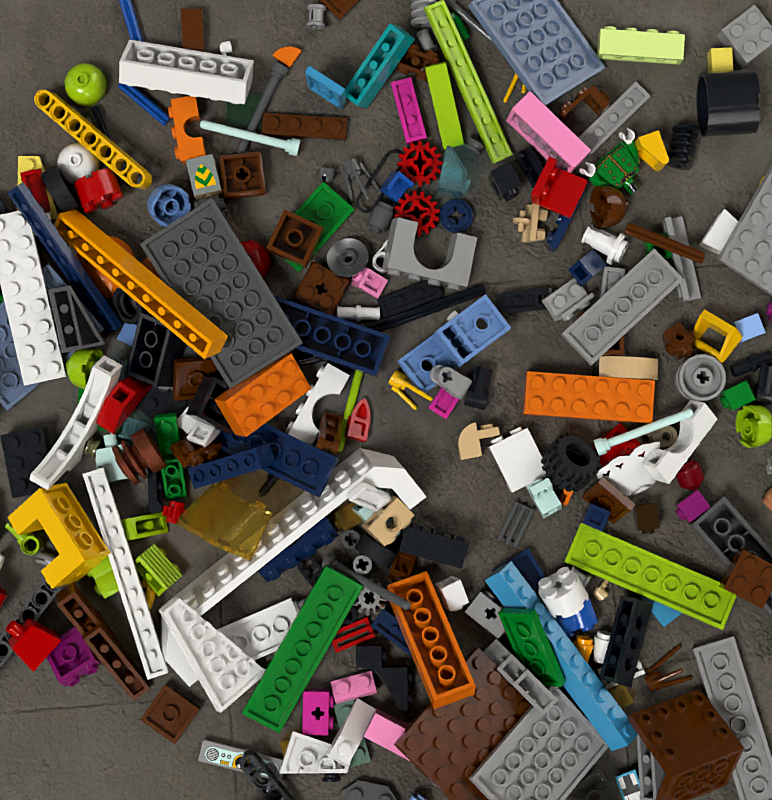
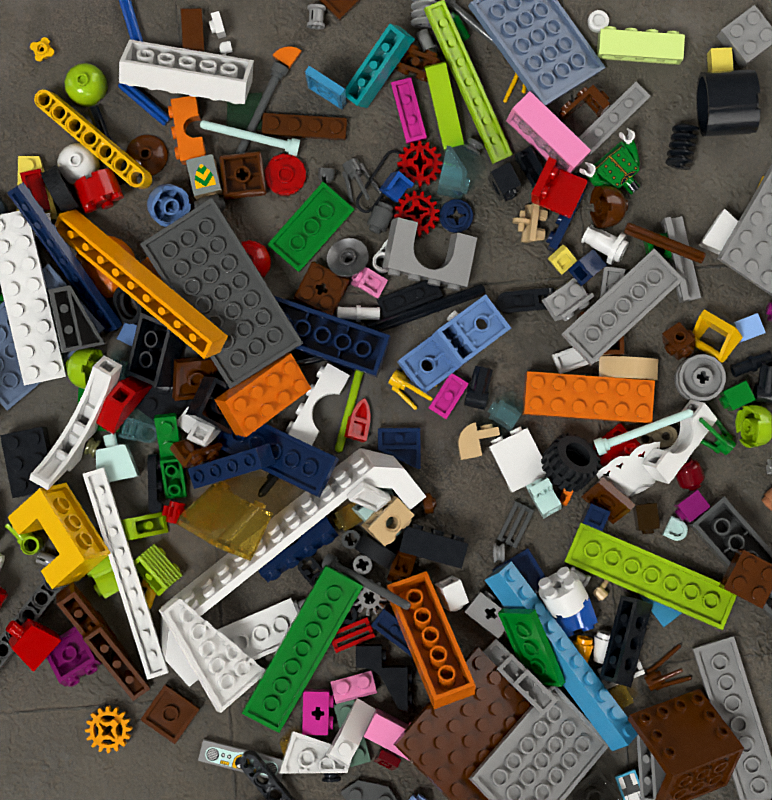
copper wheel [111,428,167,485] -> none
reddish brown brick [266,209,324,269] -> none
reddish brown plate [316,411,343,453] -> none
light grey piece [430,365,472,400] -> none
yellow tile [635,130,669,172] -> none
none -> yellow plate [30,37,54,62]
none -> light orange gear [85,705,133,753]
none -> reddish brown dish [126,135,168,176]
none -> white plate [209,11,226,39]
none -> red tile [265,154,306,196]
none -> dark red plate [373,749,401,771]
none -> dark blue wing [378,428,421,469]
none -> reddish brown tile [423,492,436,515]
none -> clear light blue brick [487,400,522,432]
none -> light grey bush [493,544,505,563]
none -> light yellow plate [547,245,577,275]
none -> white tile [552,348,599,374]
none -> white tile [587,10,609,33]
none -> light aqua tile [662,516,688,541]
none -> green plant [699,412,736,455]

